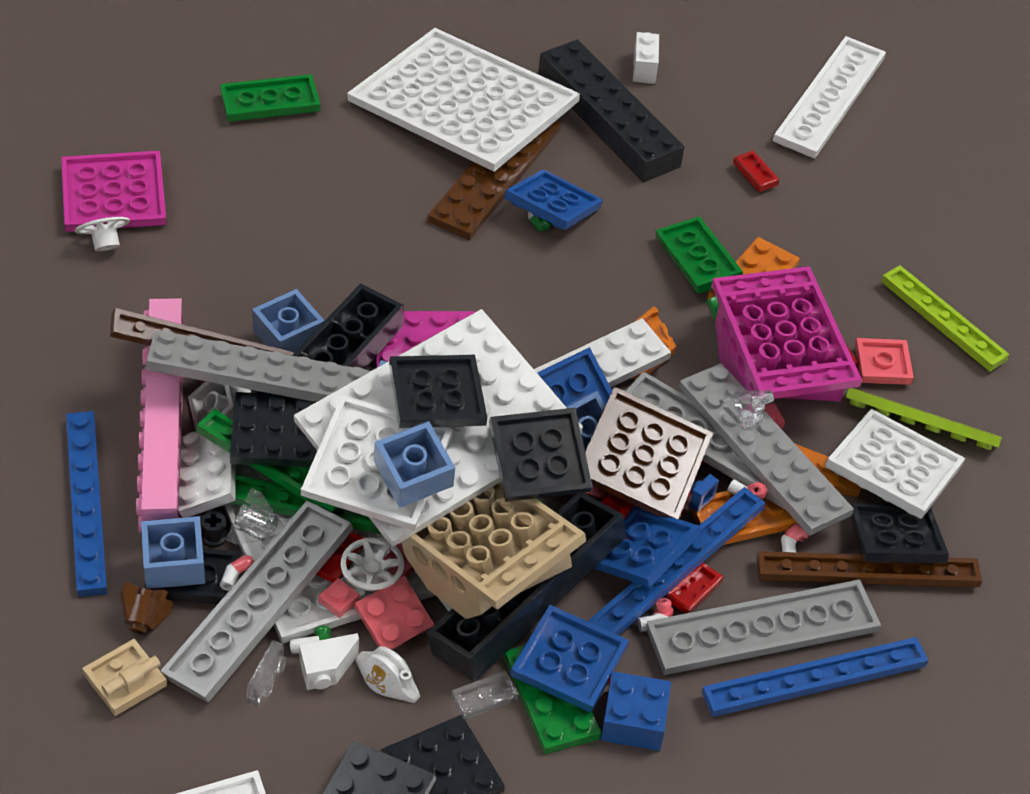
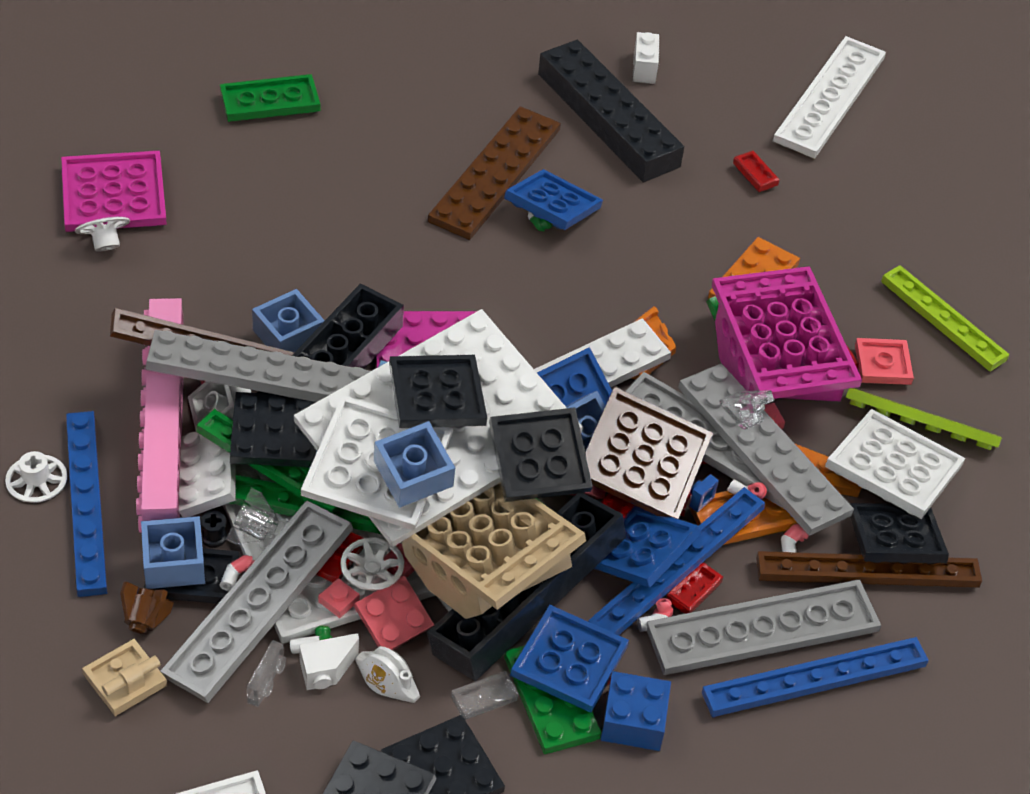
white plate [347,28,580,172] -> none
green plate [656,216,743,294] -> none
none -> white wheel [5,451,67,503]

